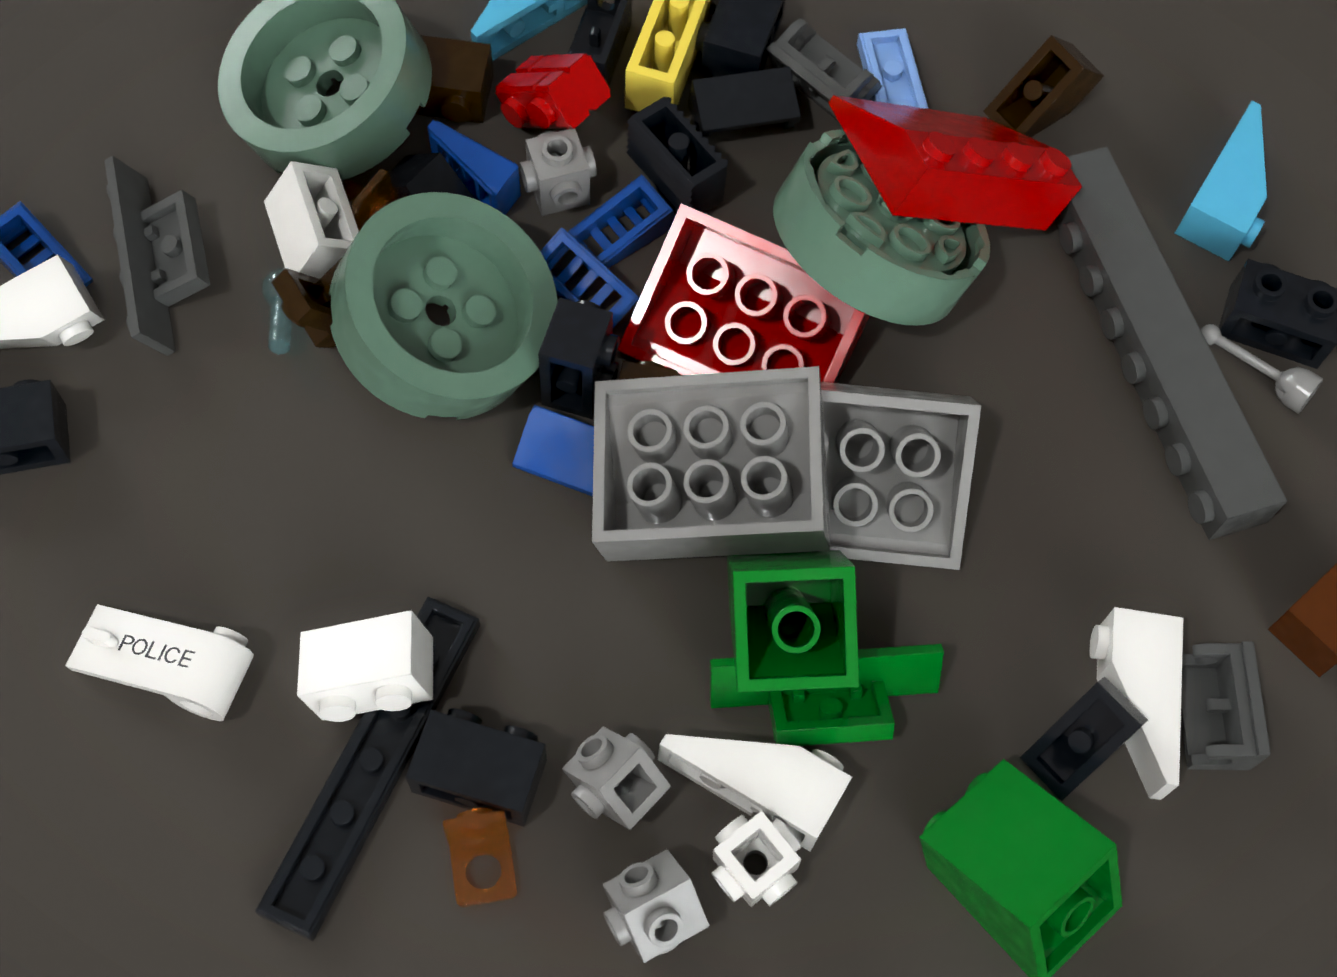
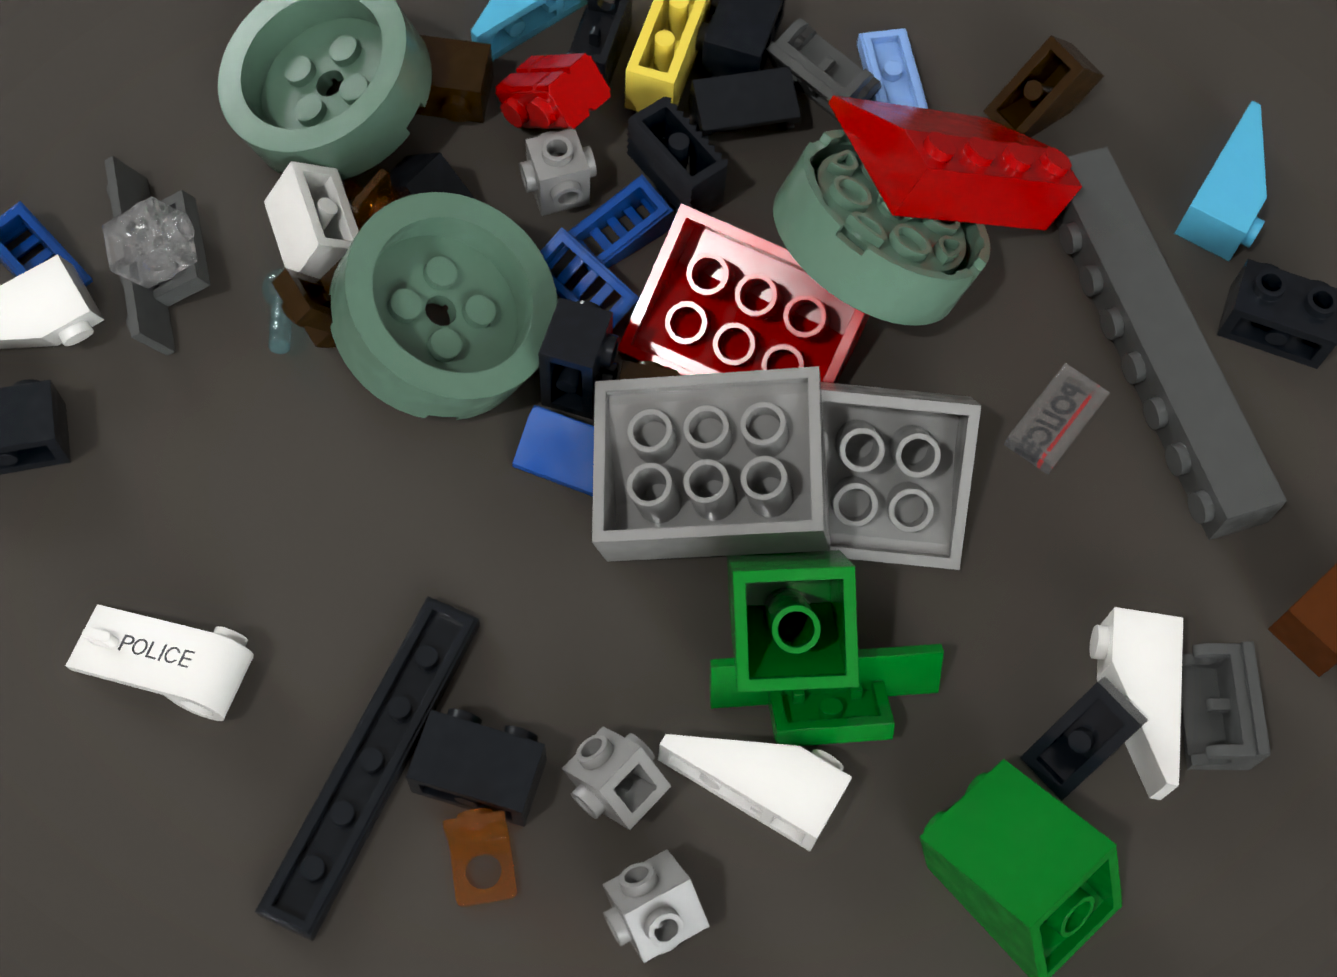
white brick [297,610,433,722] -> none
blue slope [427,120,521,215] -> none
white brick [711,810,802,907] -> none
light grey hinge [1201,324,1324,414] -> none
none -> clear brick [102,196,198,289]
none -> clear tile [1004,363,1110,475]

